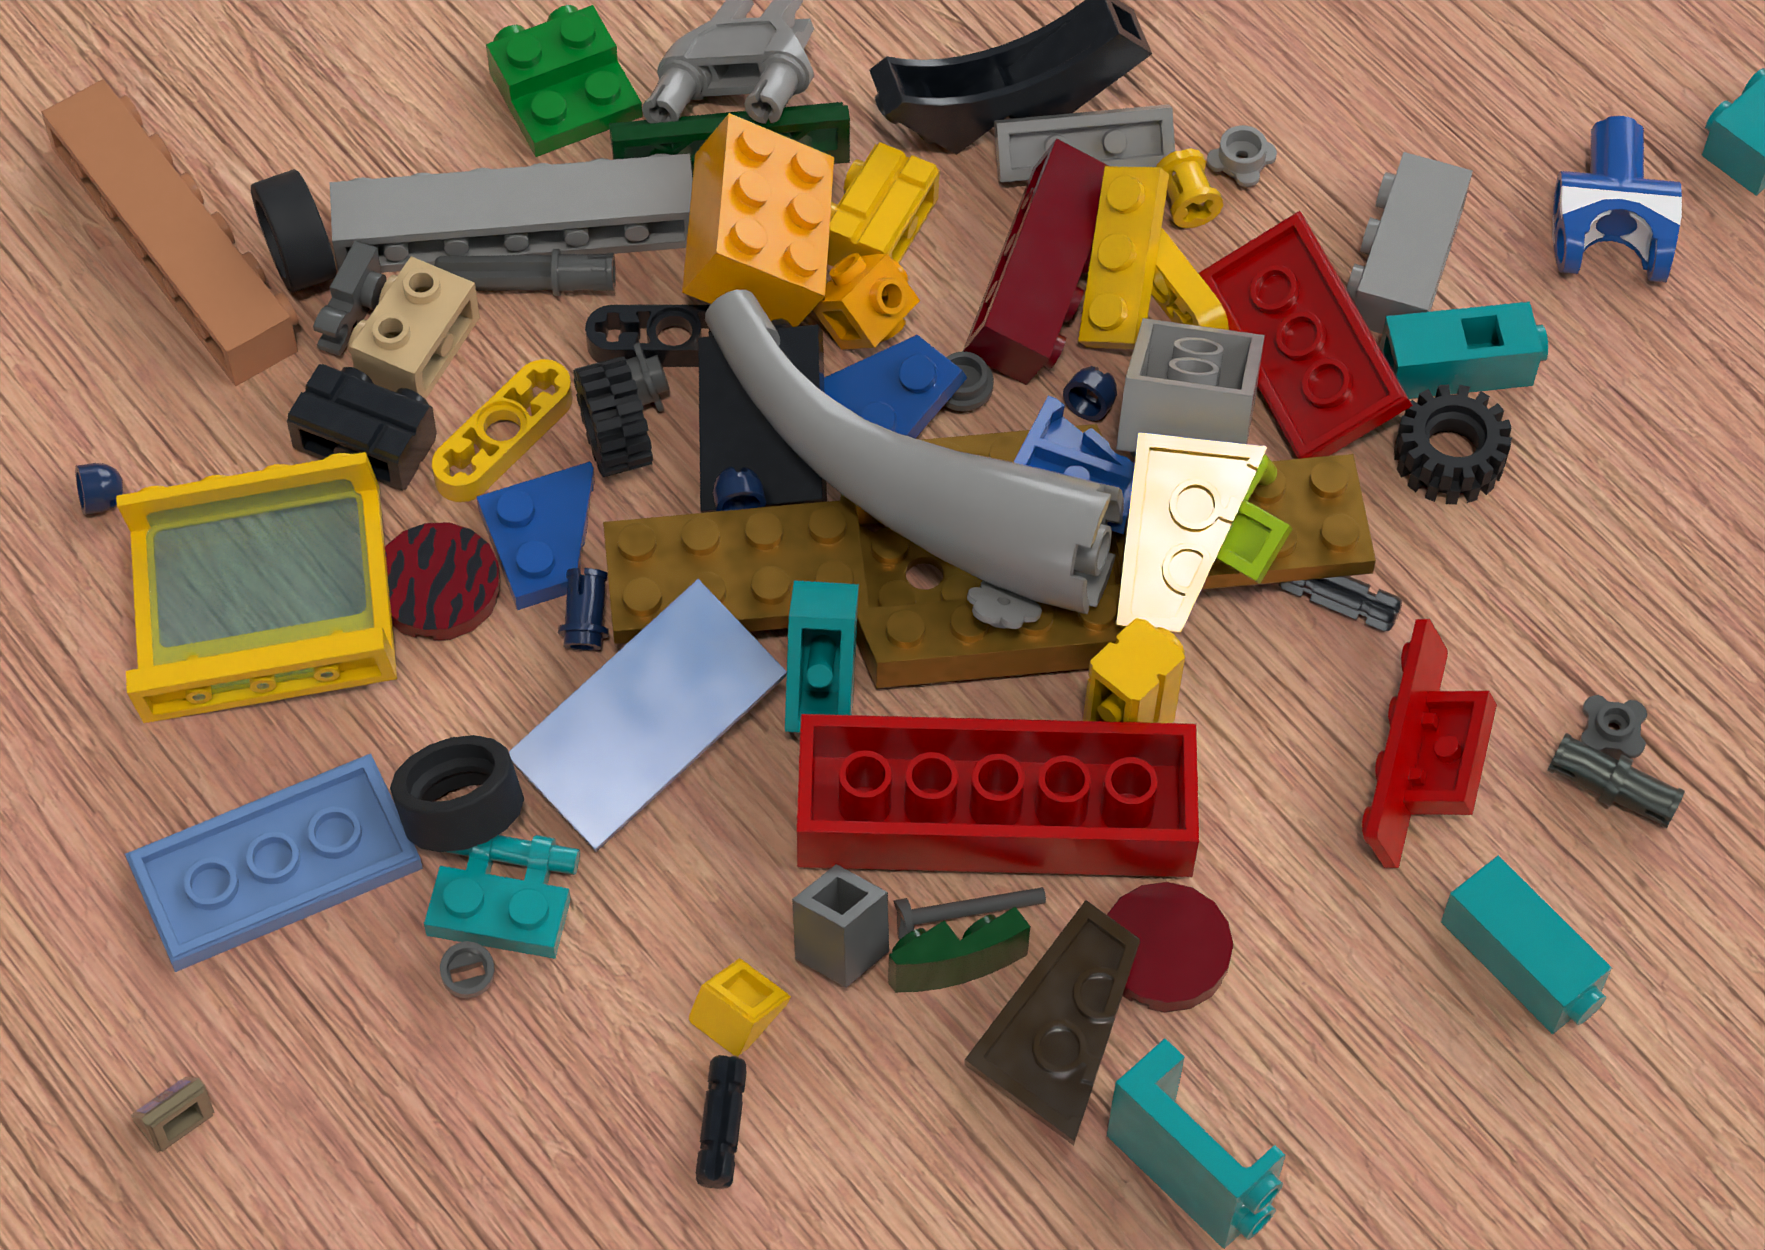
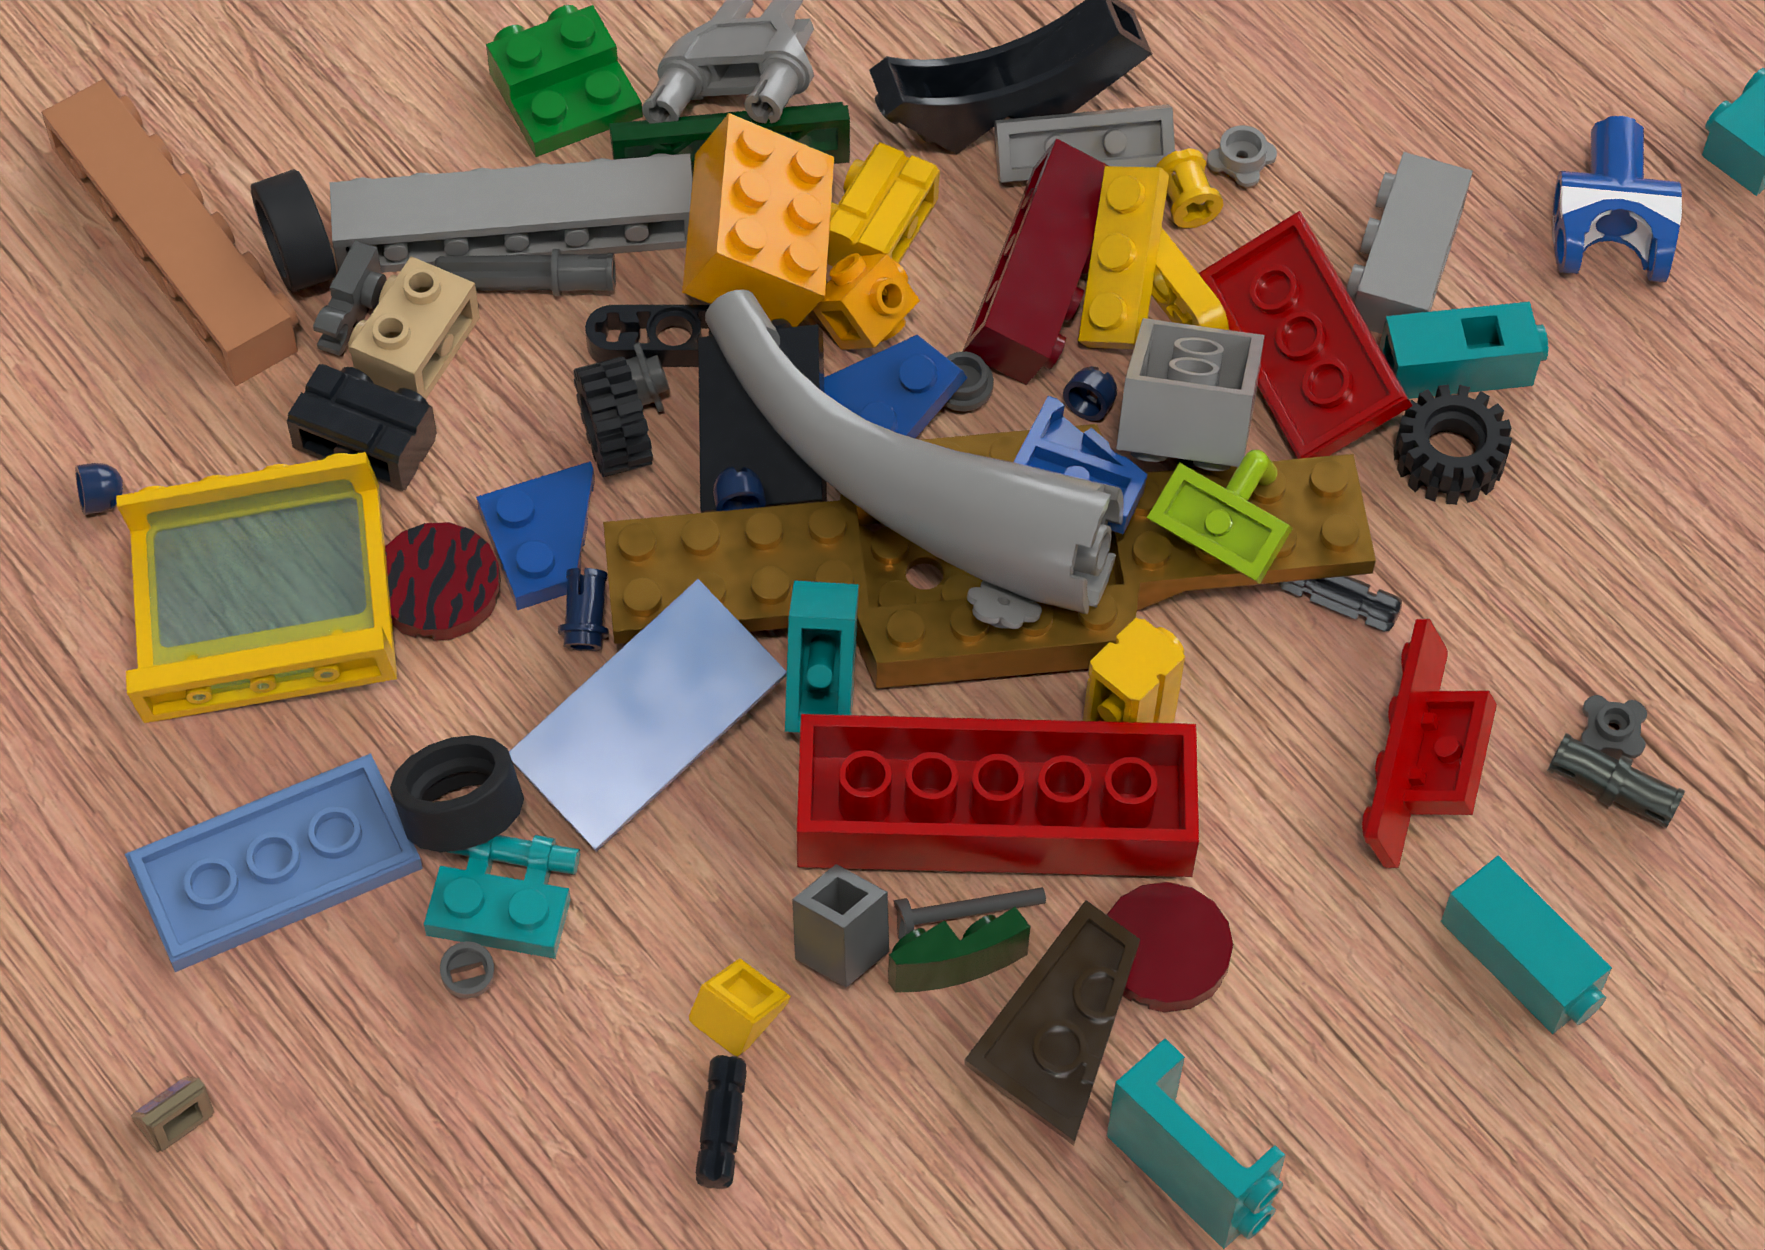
yellow beam [432,359,573,502] -> none
wing [1116,433,1267,635] -> none

